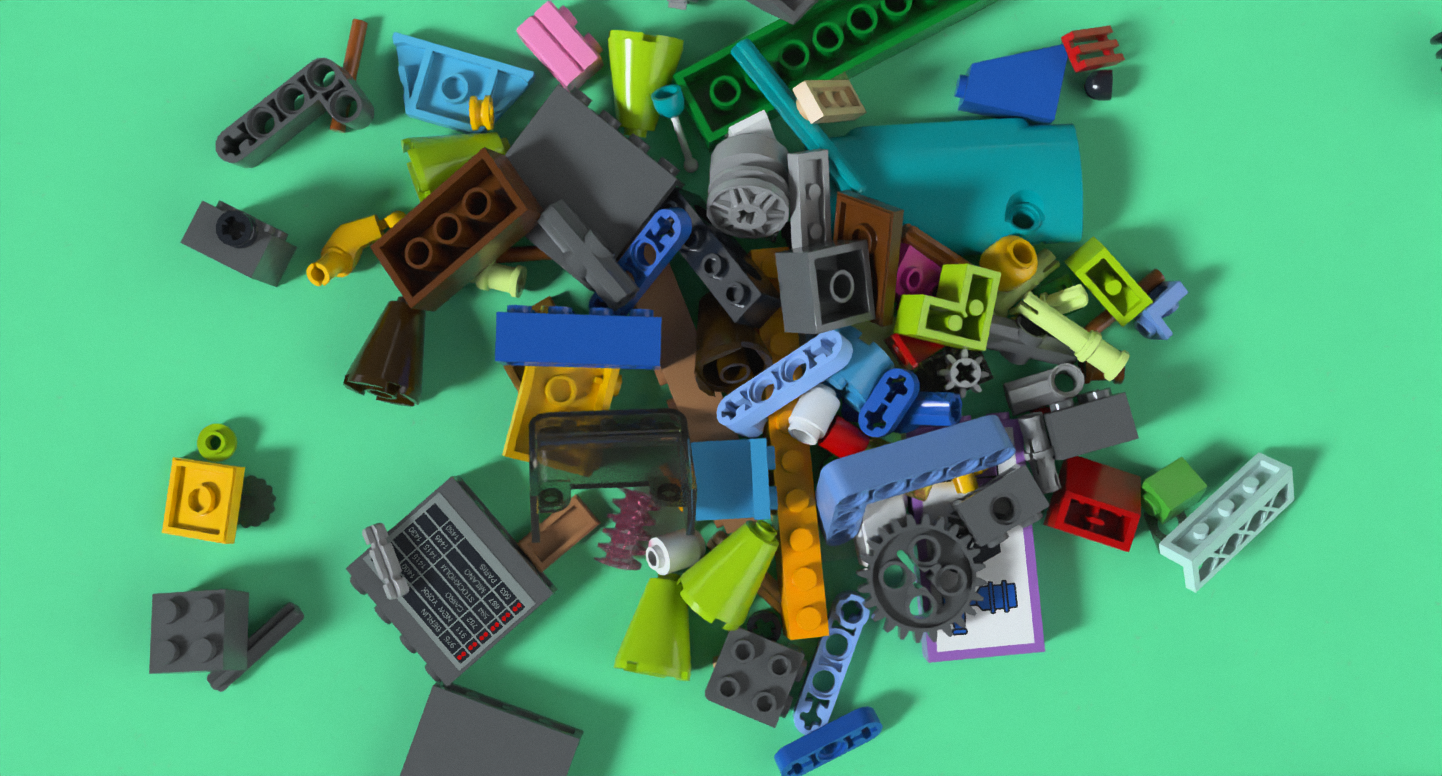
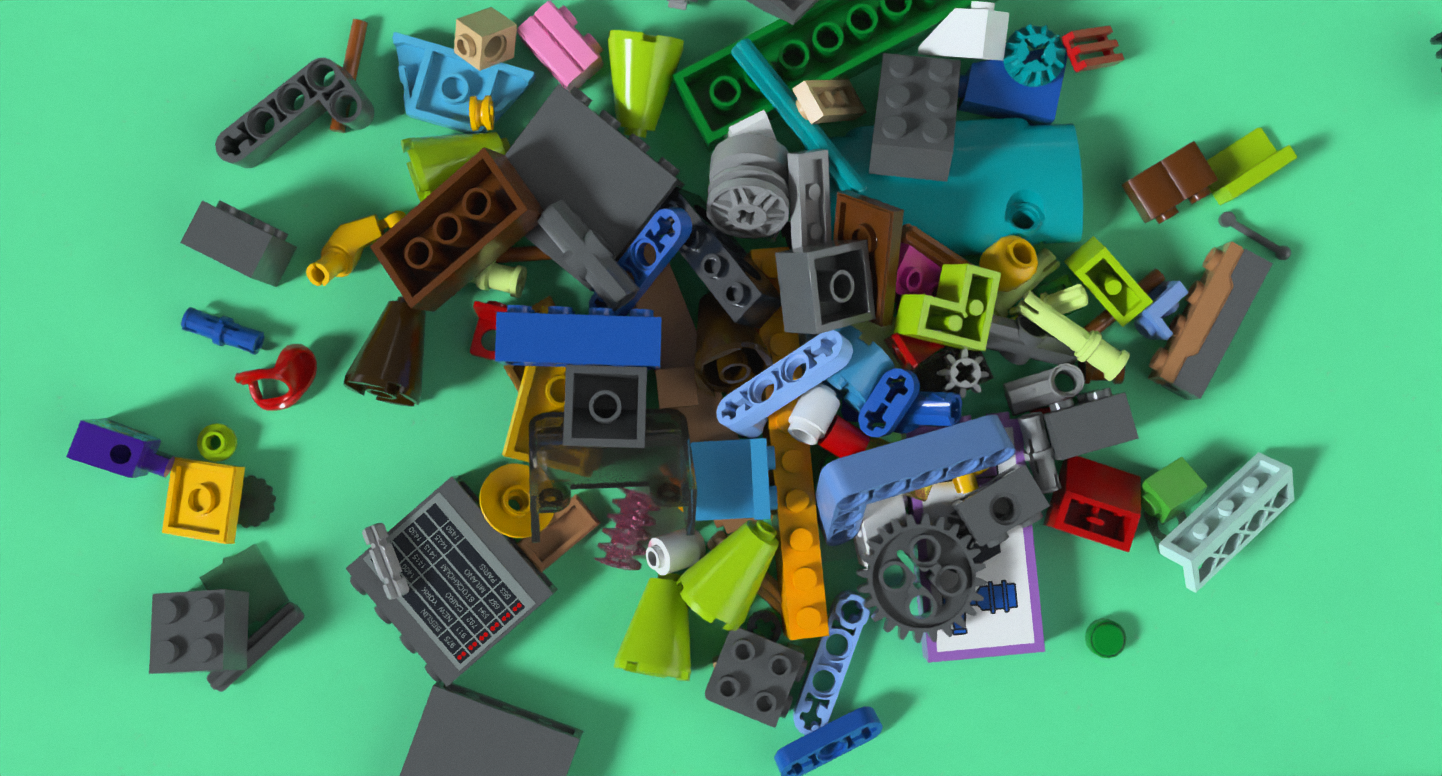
black bush [216,210,258,249] -> none
teal hinge [651,84,698,173] -> none
black hinge [1084,70,1113,101] -> none
none -> dark purple torso [66,418,175,478]
none -> blue pin [181,307,265,355]
none -> clear smoke piece [199,544,290,626]
none -> red piece [234,344,317,411]
none -> tan brick [454,7,517,71]
none -> red bracket [470,301,507,361]
none -> yellow dish [479,463,556,538]
none -> dark grey slope [563,365,647,448]
none -> medium nougat tile [655,366,699,409]
none -> dark grey brick [869,53,961,182]
none -> white slope [918,1,1009,61]
none -> teal gear [1003,24,1066,87]
none -> green piece [1085,618,1127,659]
none -> reddish brown brick [1121,141,1218,224]
none -> piece [1147,241,1273,400]
none -> lime panel [1207,128,1298,205]
none -> dark grey hinge [1218,212,1291,260]

